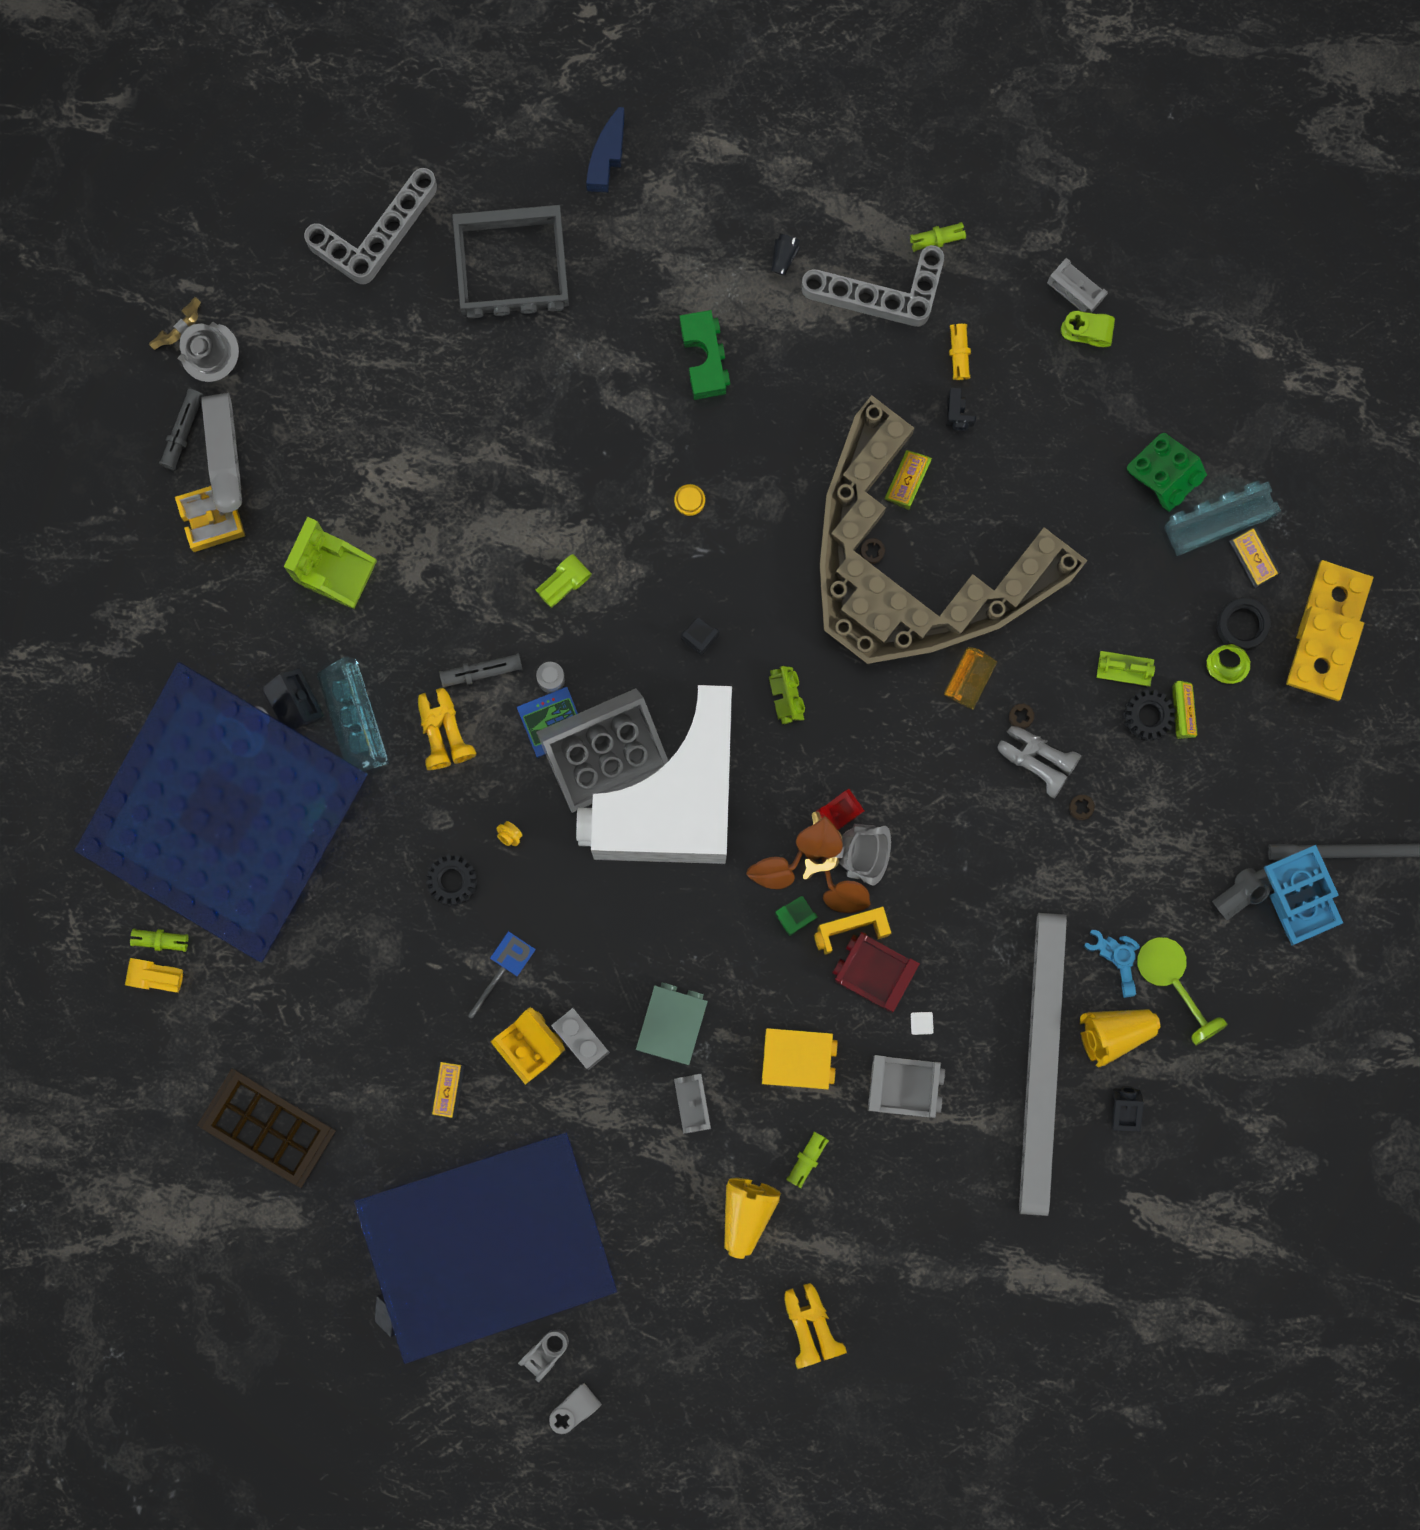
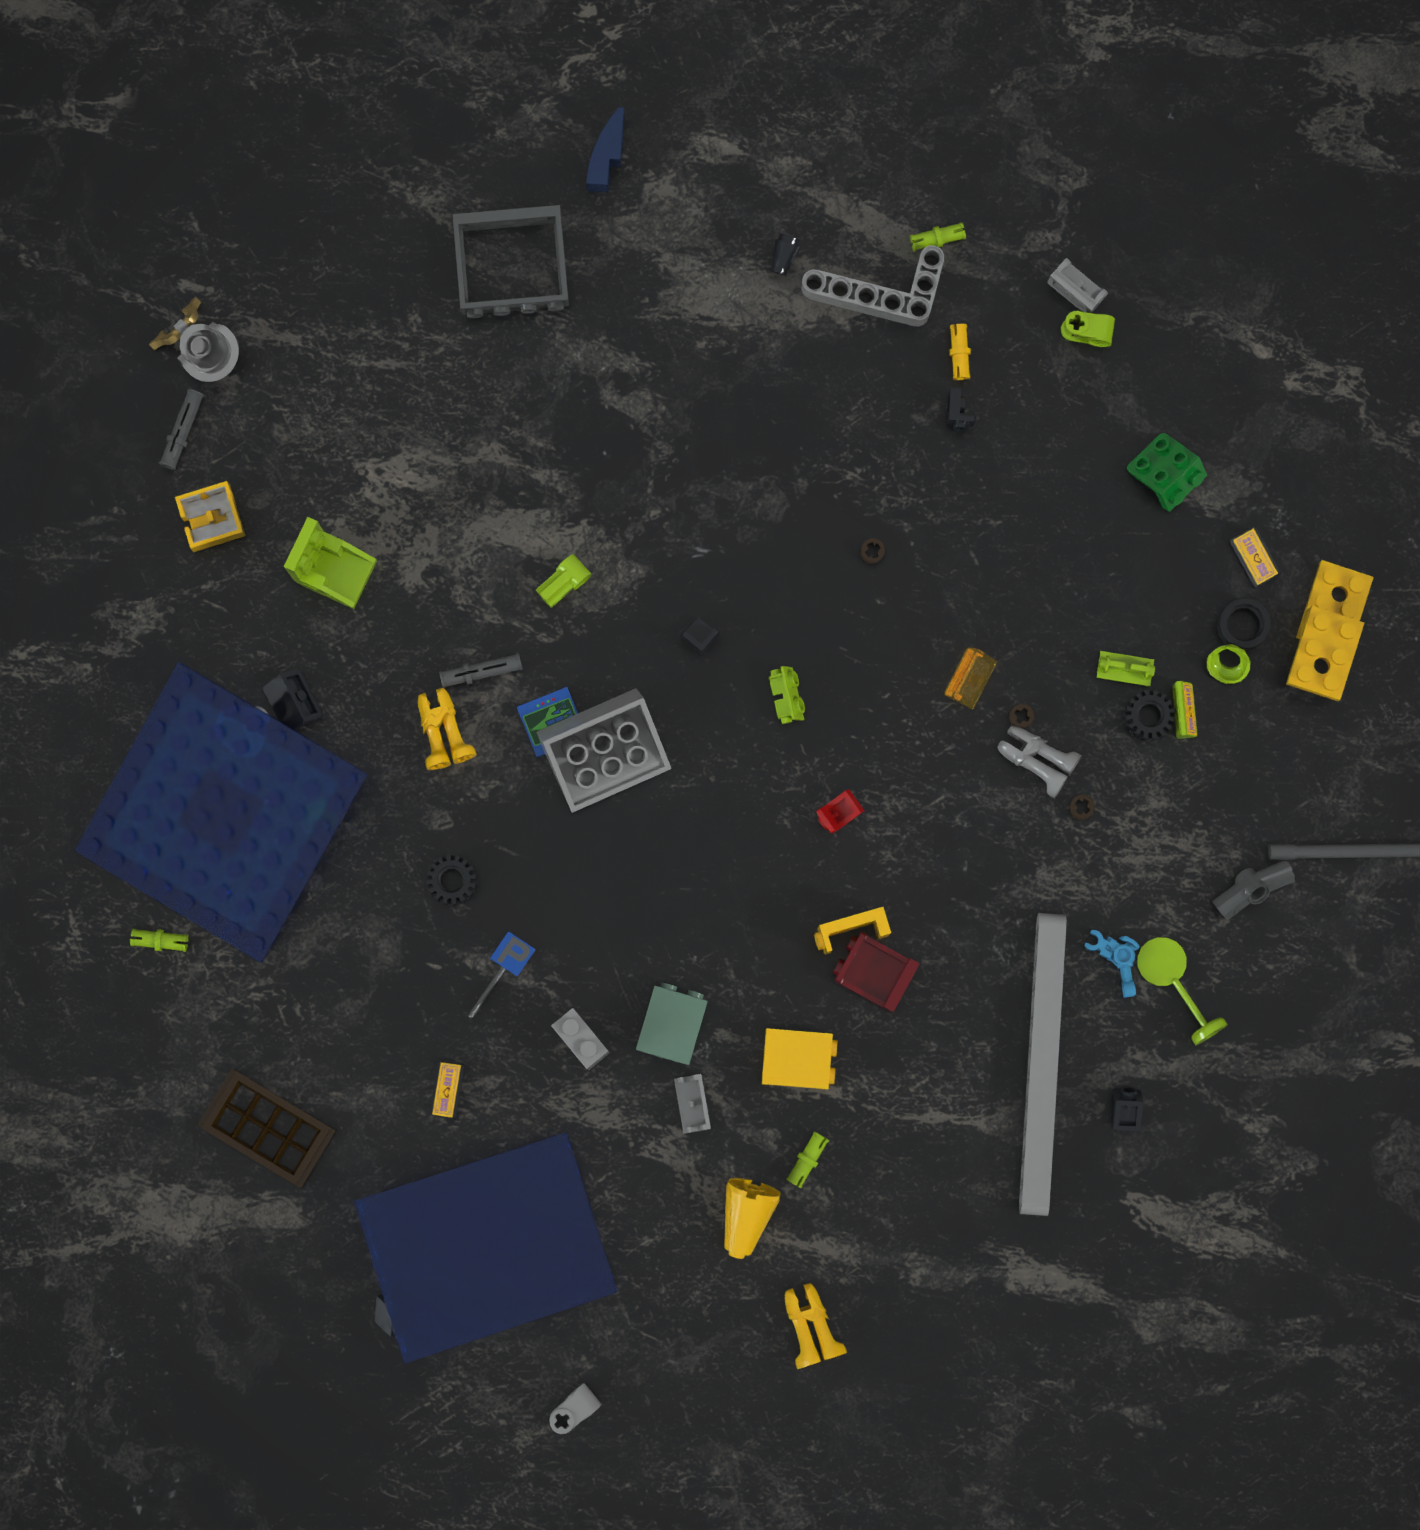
yellow piece [125,958,183,993] -> none
light grey piece [201,393,242,513] -> none
light grey beam [304,168,437,284] -> none
clear light blue slope [317,657,389,776] -> none
yellow bracket [491,1007,565,1085] -> none
yellow plate [497,821,522,846] -> none
light grey piece [518,1329,569,1383] -> none
light grey brick [536,662,565,693] -> none
white brick [576,685,732,864] -> none
yellow piece [674,484,705,516] -> none
green arch [679,310,730,400] -> none
dark orange plant [746,816,871,913] -> none
green panel [775,896,818,936] -> none
light grey helmet [803,811,891,886] -> none
dark tan piece [820,395,1087,664] -> none
light grey panel [868,1055,945,1118] -> none
slope [885,450,932,510] -> none
white sticker [911,1012,933,1035] -> none
yellow cone [1080,1009,1160,1067] -> none
clear light blue brick [1164,481,1281,556] -> none
dark azure bracket [1263,845,1343,945] -> none

